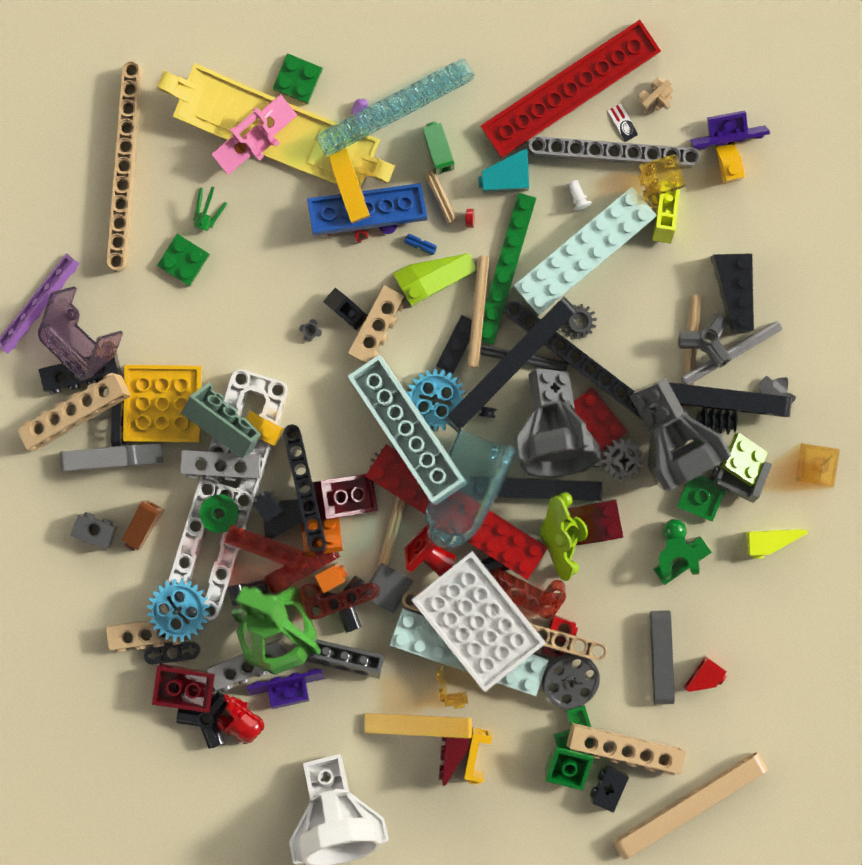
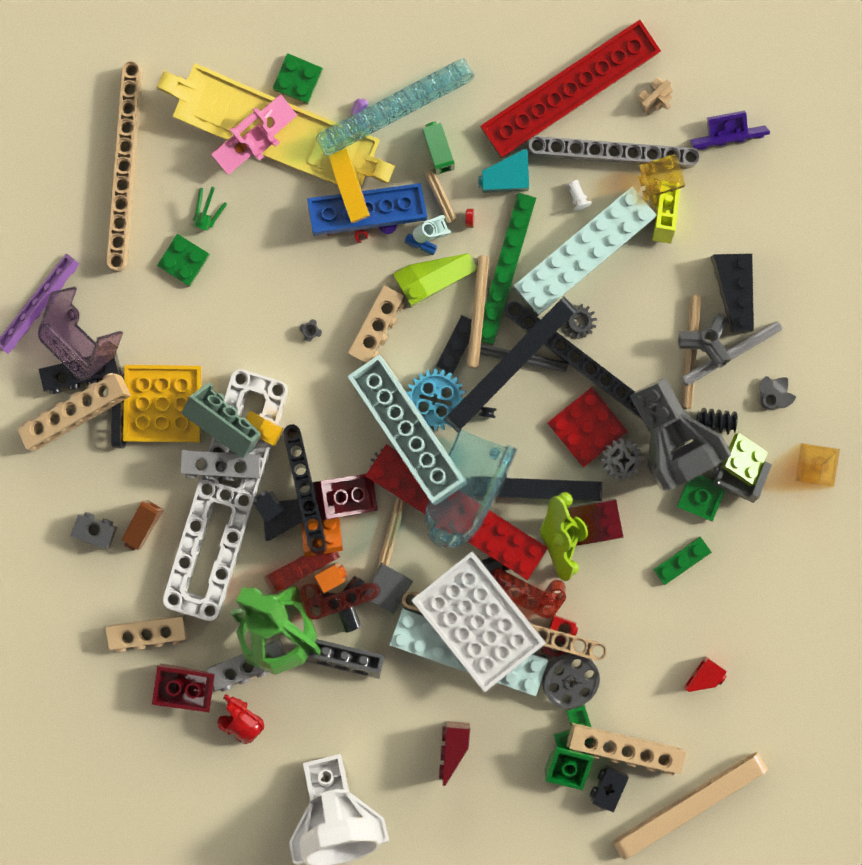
beam [60,444,164,471] -> none
black beam [144,641,201,665] -> none
medium azure gear [147,578,210,642] -> none
black piece [176,691,227,749] -> none
green plate [200,494,239,533] -> none
clear red brick [224,524,306,572] -> none
black piece [228,579,268,606] -> none
dark purple bracket [246,669,325,709] -> none
black slope [323,287,368,331] -> none
yellow tile [365,713,472,738] -> none
red plant [404,522,456,577] -> none
clear yellow bracket [436,664,468,709] -> none
yellow panel [464,727,492,785] -> none
dark grey plate [515,368,602,478] -> none
sticker [608,104,638,142] -> none
dark grey beam [650,610,675,705] -> none
green piece [659,519,700,580] -> none
black beam [668,382,792,417] -> none
yellow slope [715,142,745,184] -> none
neon yellow slope [746,529,807,559] -> none
none -> light aqua piece [413,215,451,243]

